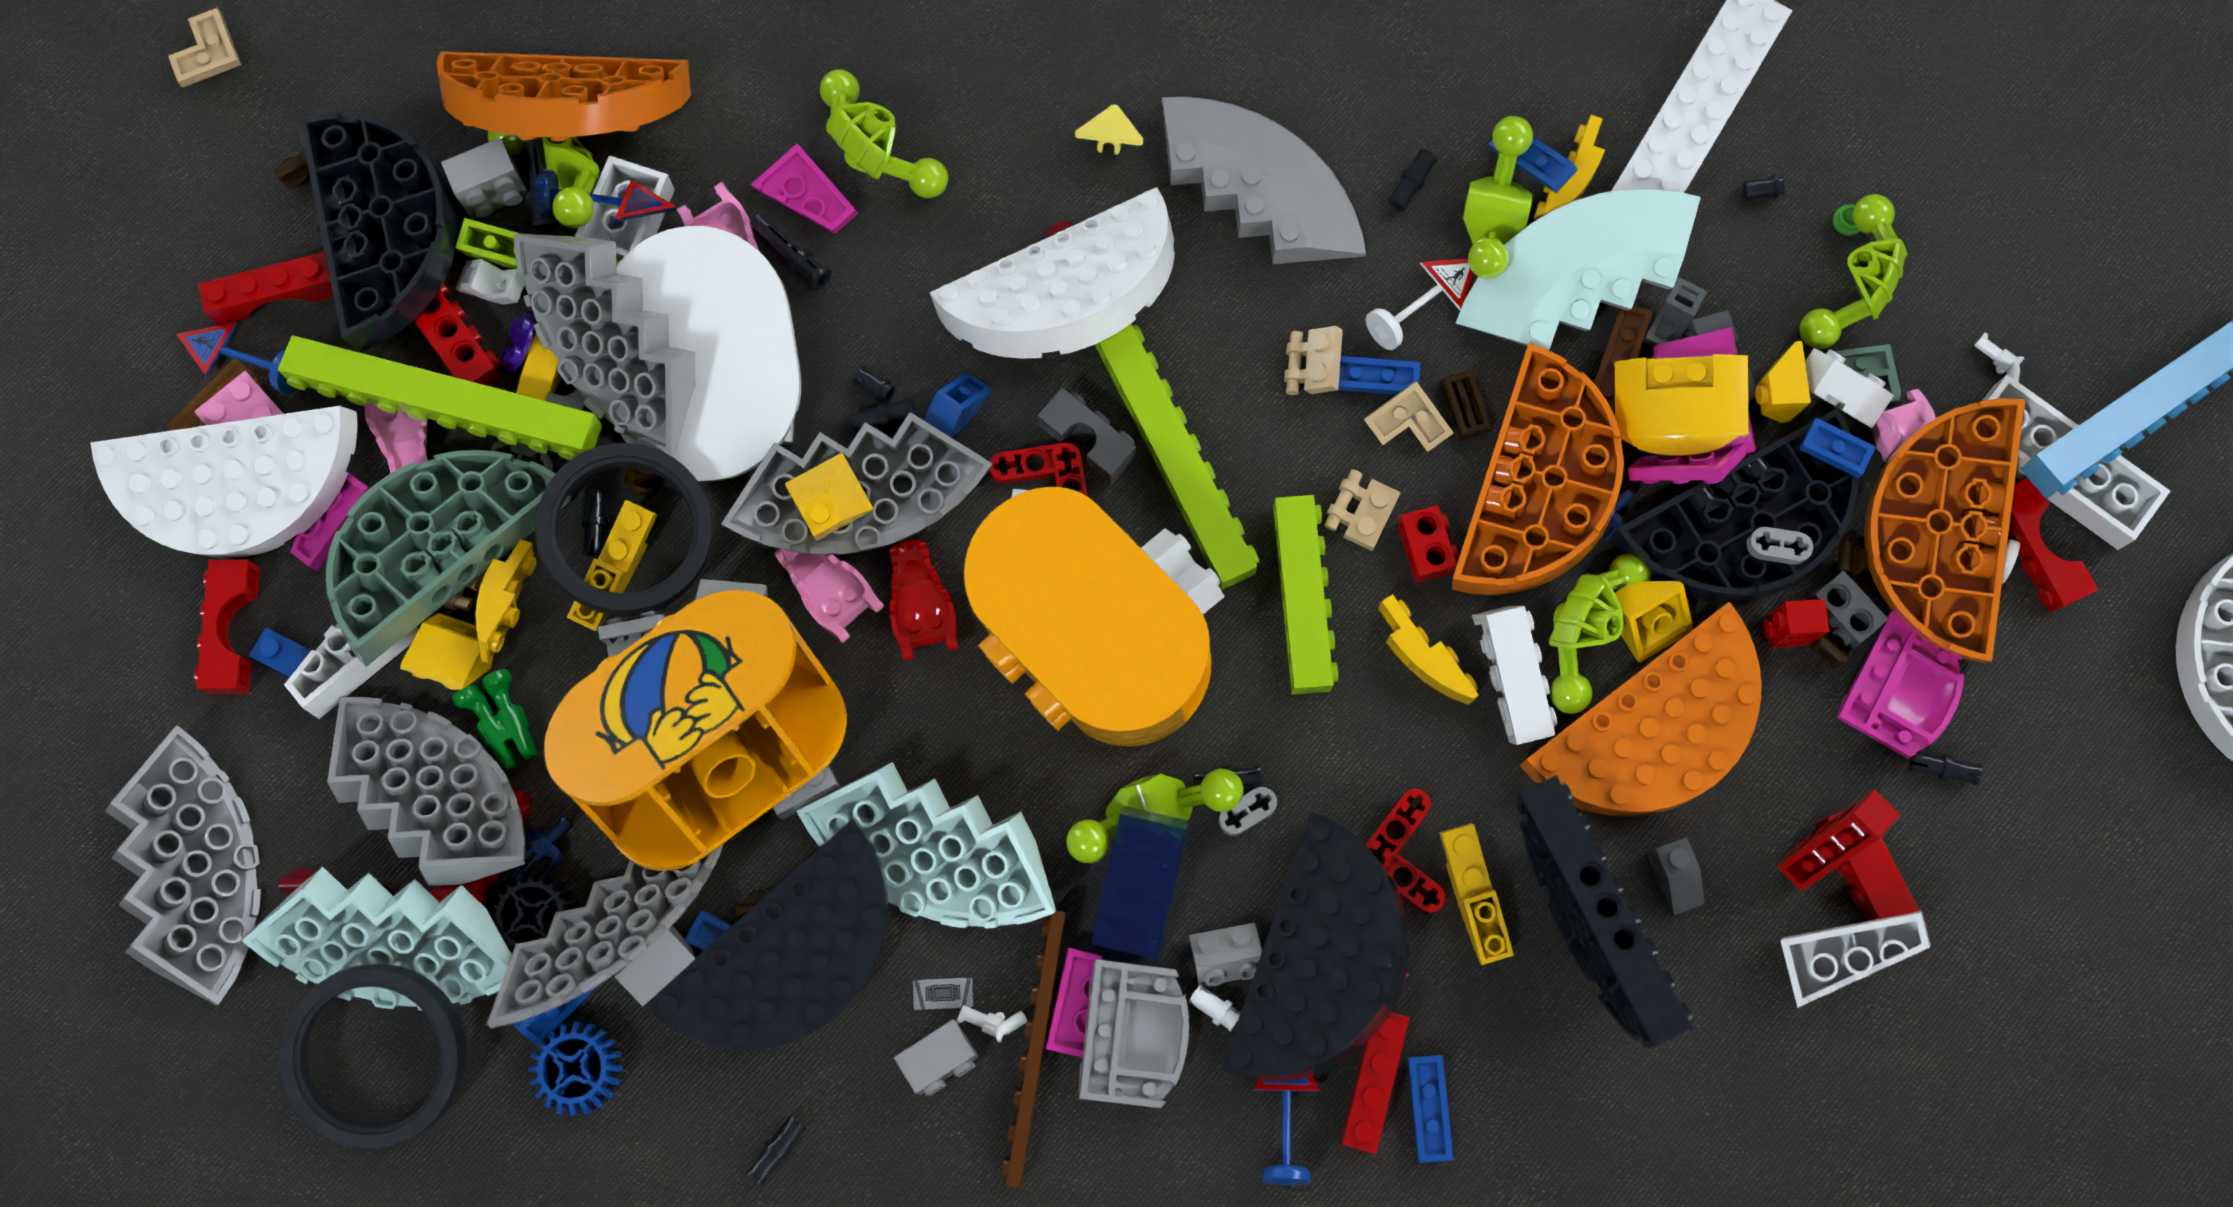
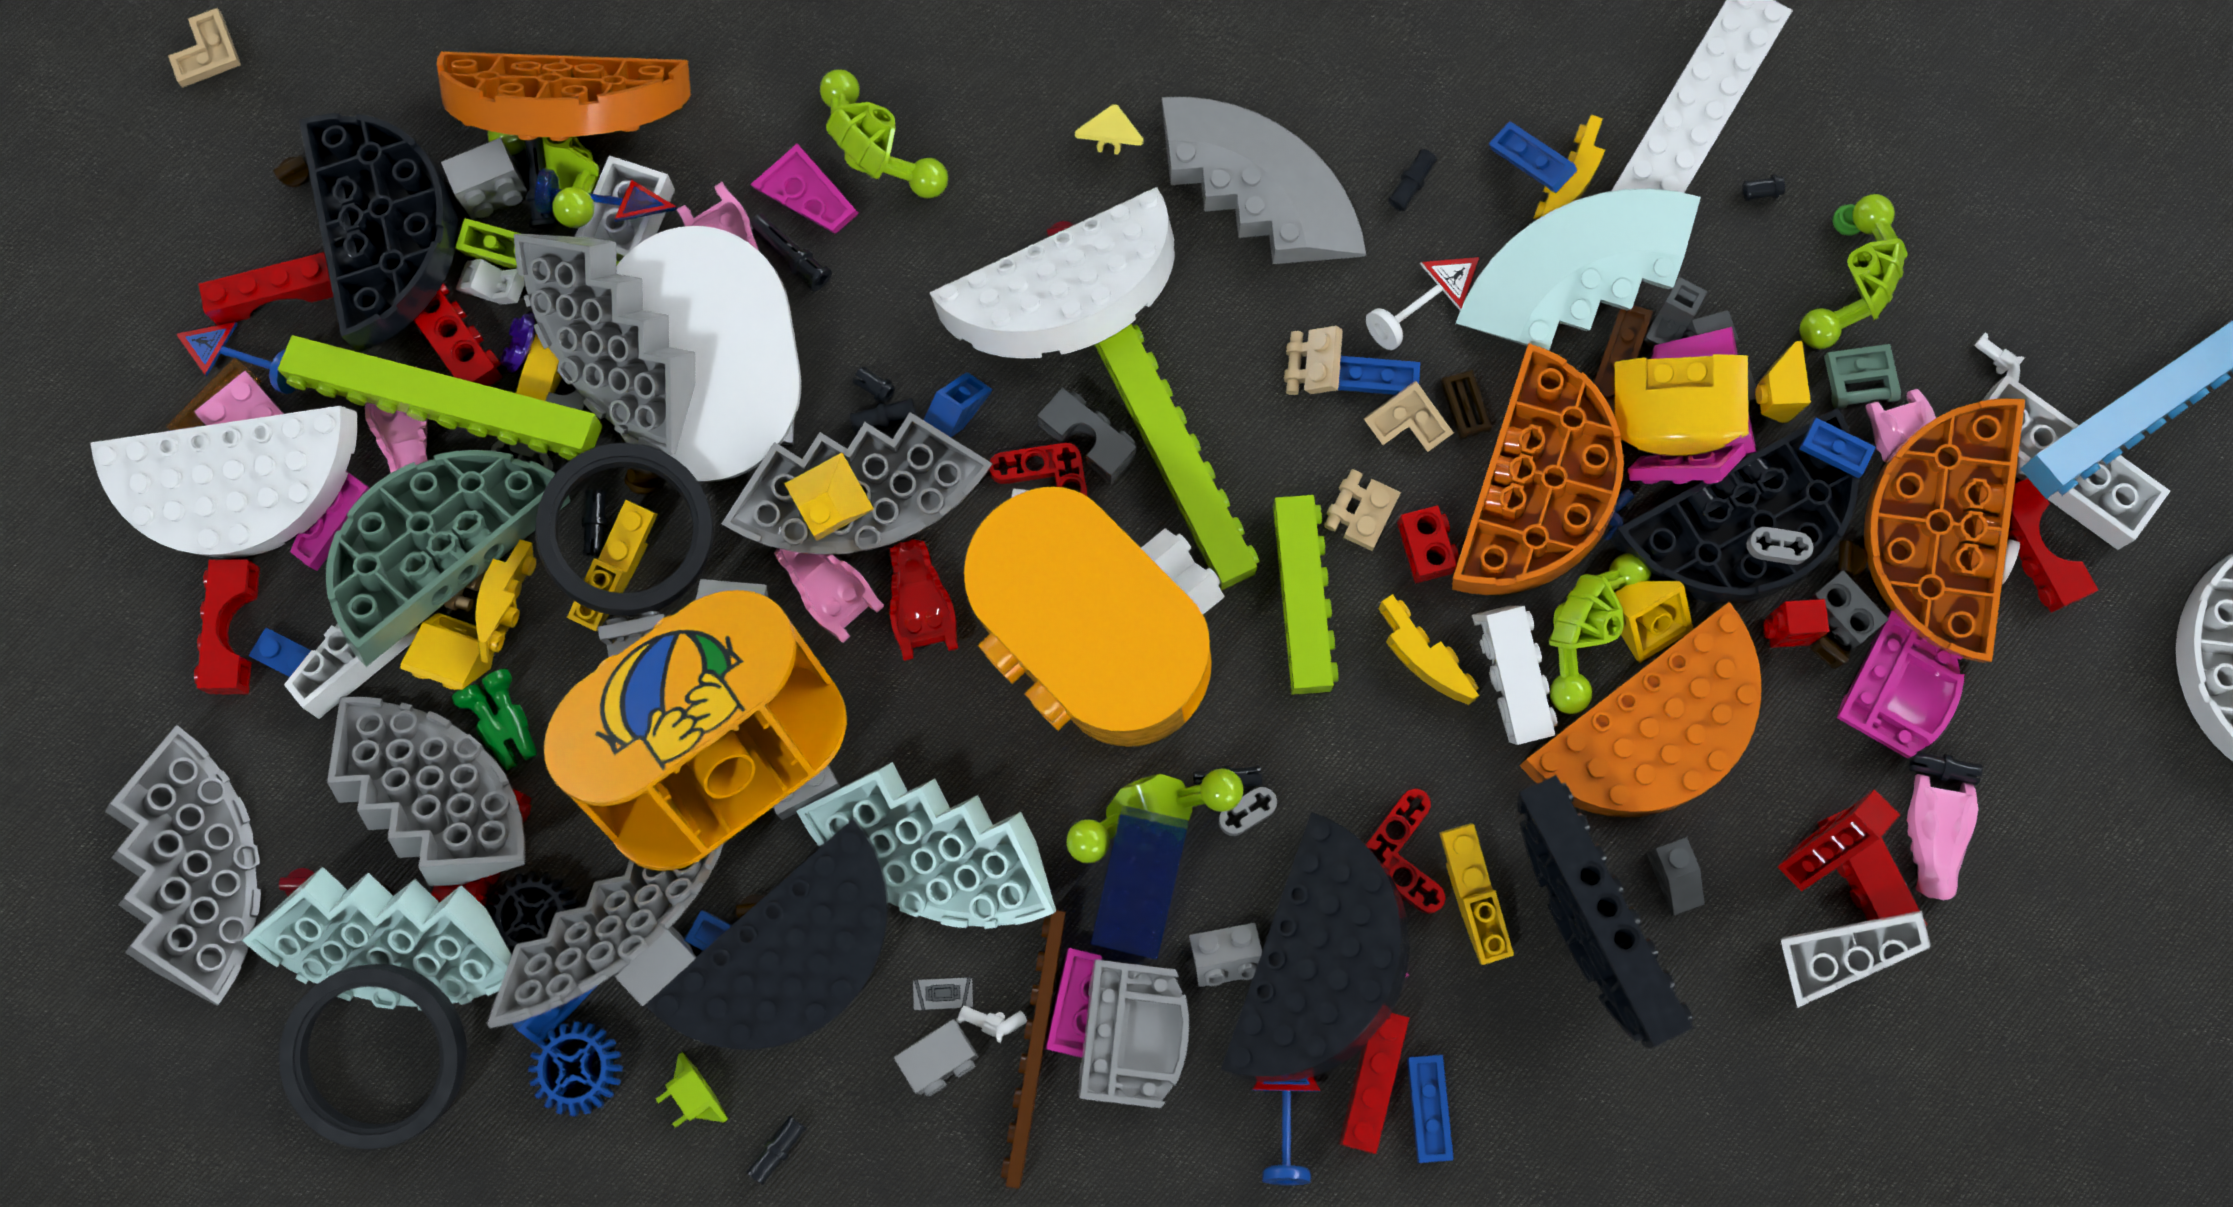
dark blue piece [498,815,573,893] -> none
white pin [1188,984,1241,1031] -> none
lime piece [1463,116,1533,279] -> none
white brick [1805,348,1894,428] -> none
none -> lime piece [656,1052,728,1128]
none -> bright pink animal [1907,774,1978,900]

